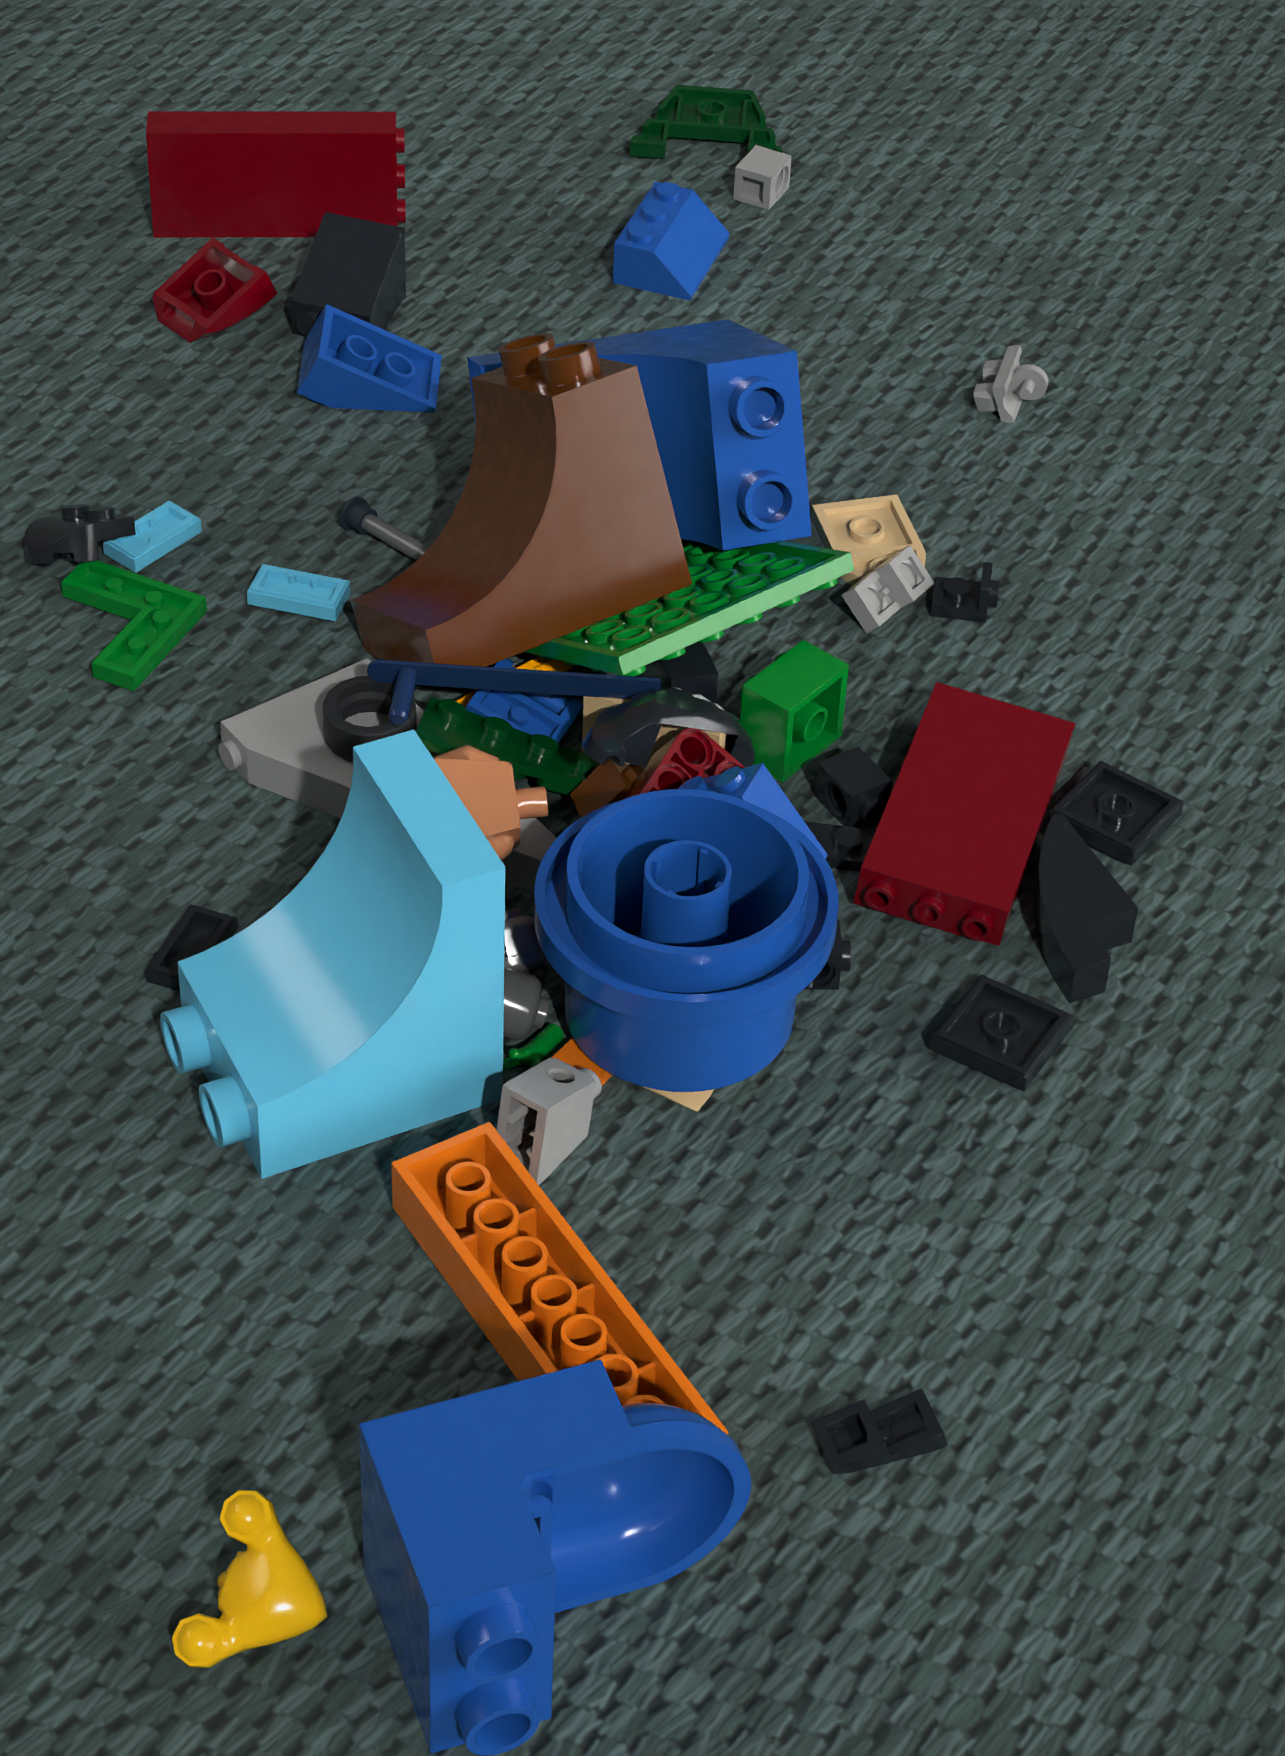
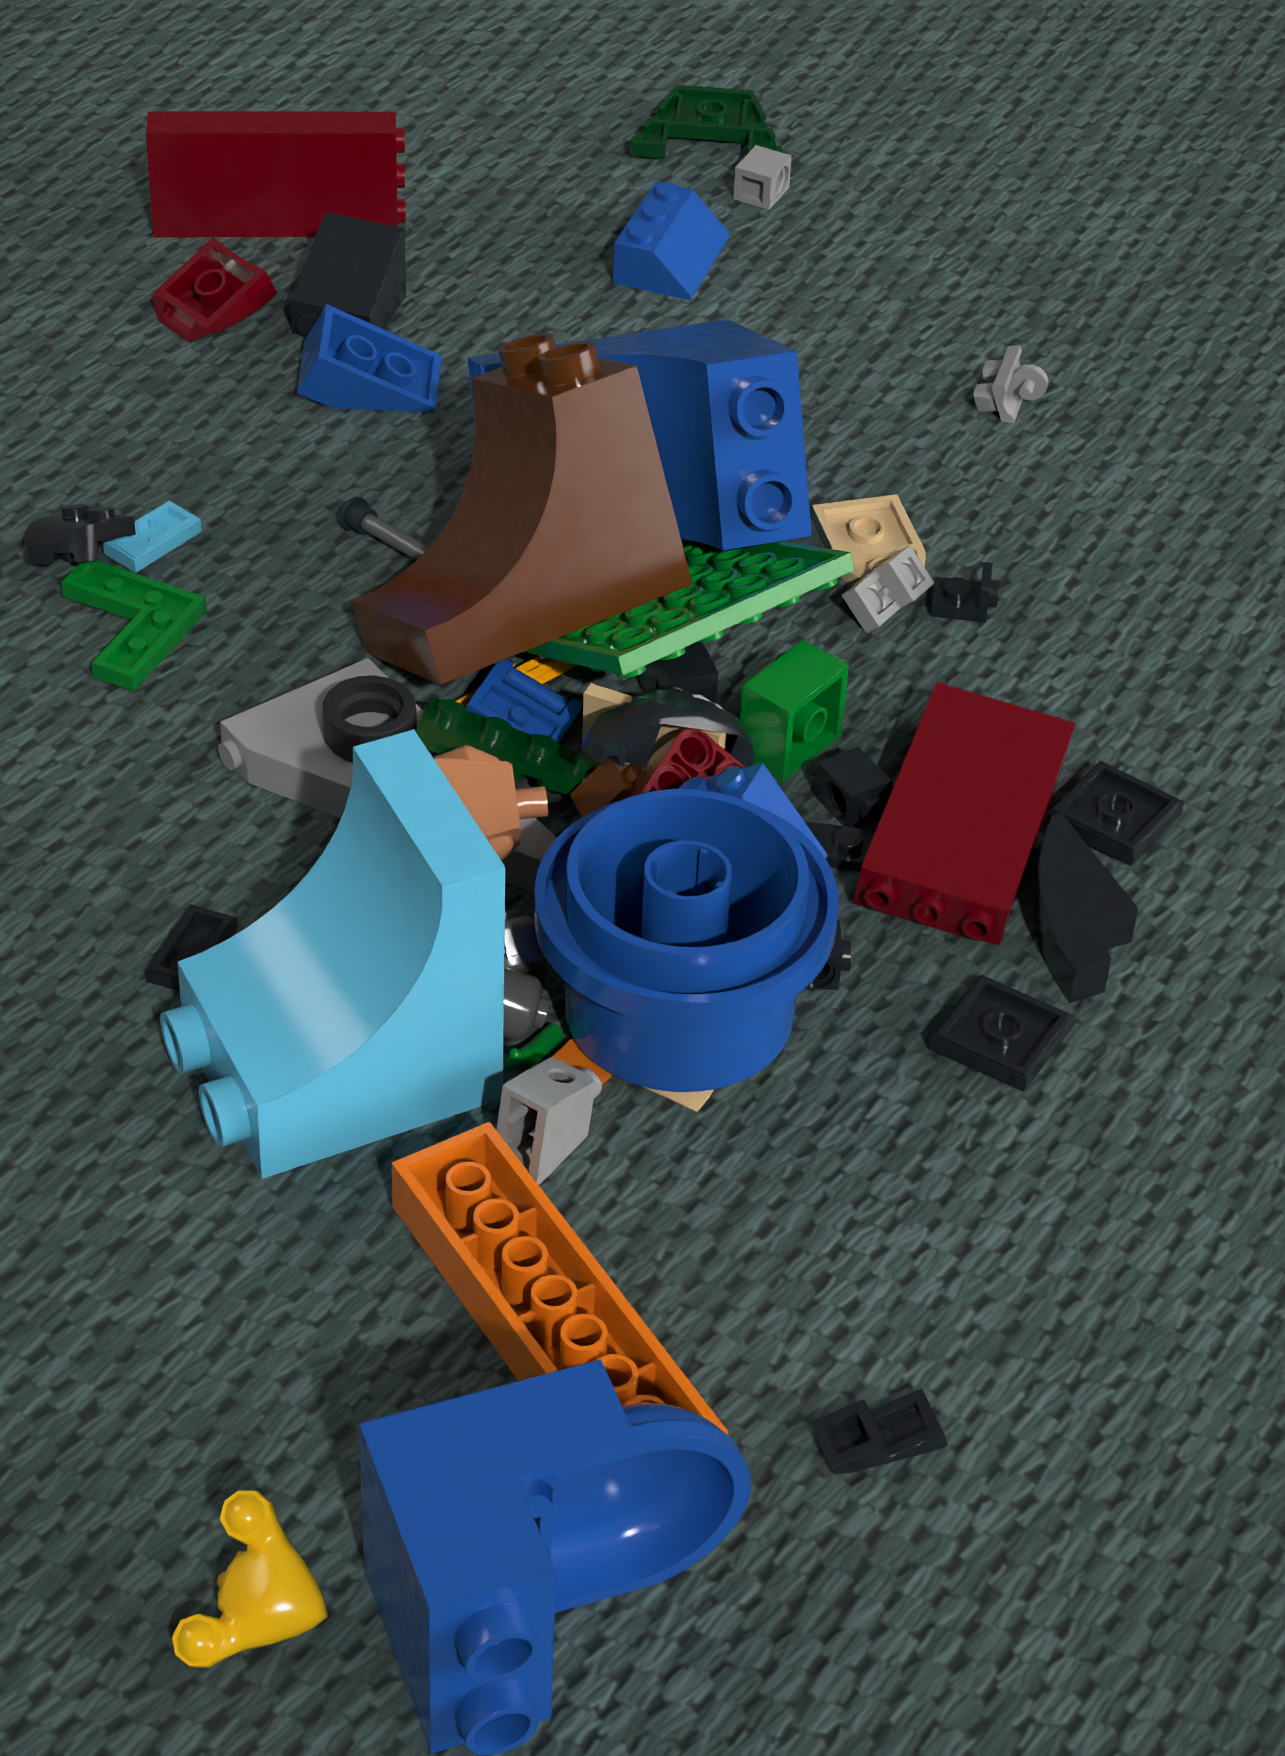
medium azure plate [247,564,350,622] -> none
dark blue piece [367,660,661,725] -> none

